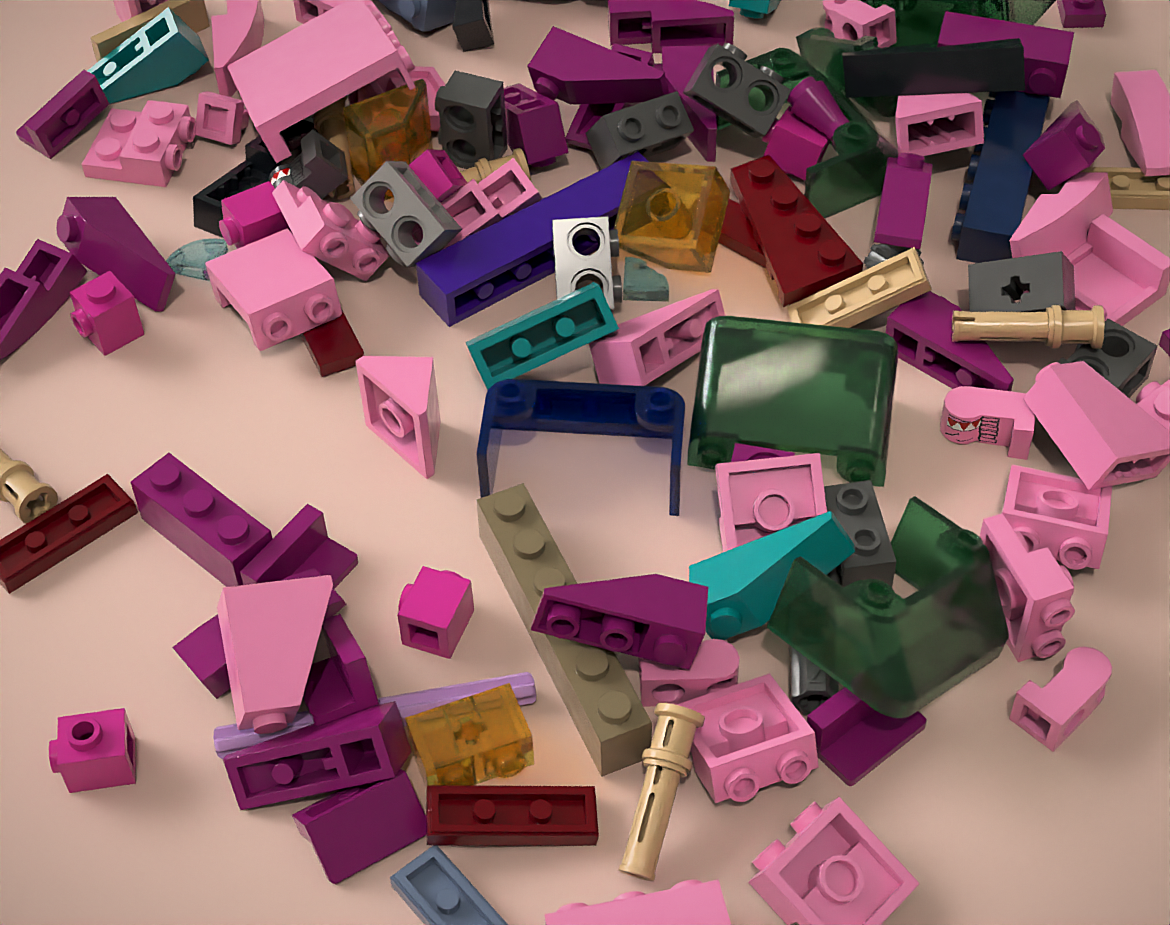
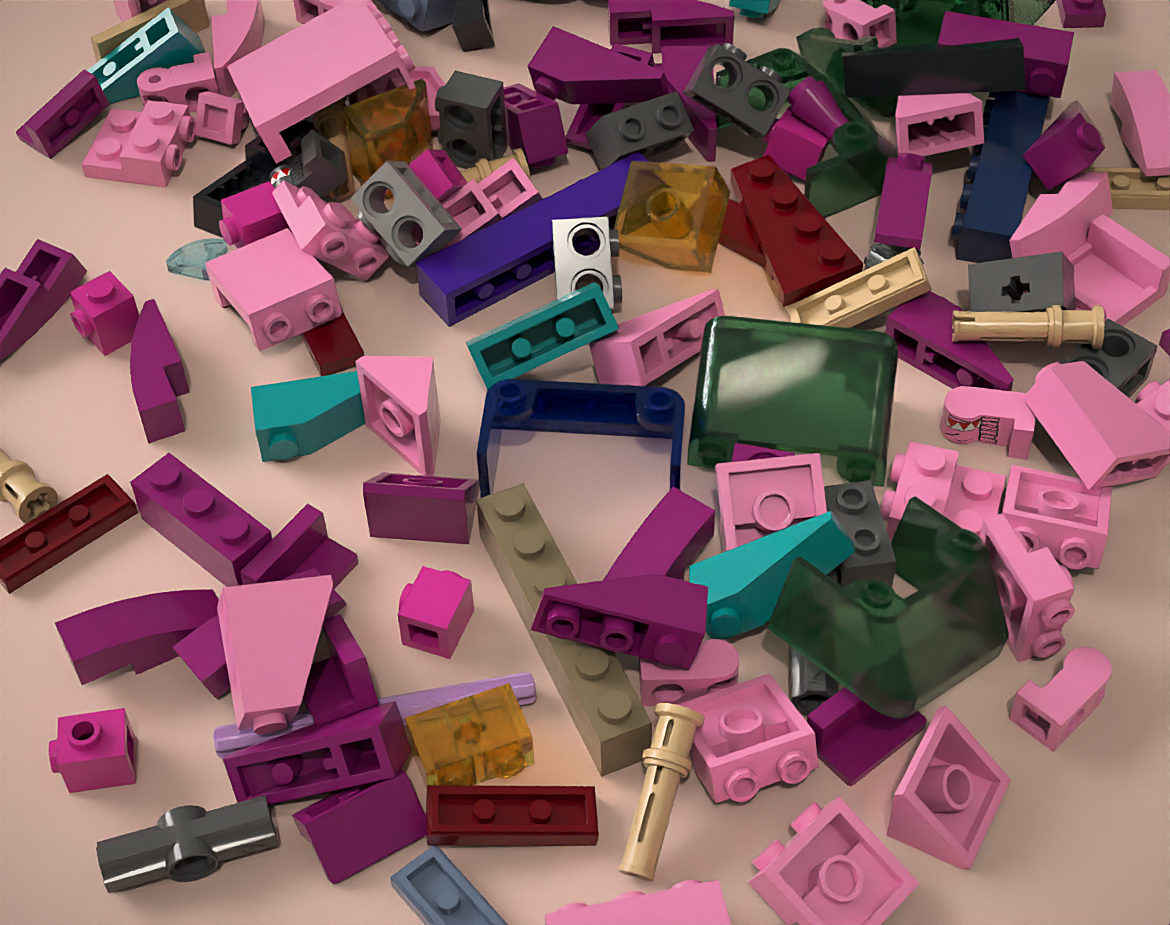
magenta slope [56,197,176,312] -> none
clear light blue tile [623,257,669,302] -> none
none -> magenta slope [55,589,219,685]
none -> dark grey piece [96,795,278,893]
none -> magenta slope [130,299,190,444]
none -> bright pink leg [137,52,219,112]
none -> teal slope [251,371,366,462]
none -> magenta slope [363,472,480,544]
none -> magenta slope [603,486,715,580]
none -> bright pink plate [881,441,1006,562]
none -> bright pink slope [887,706,1011,869]

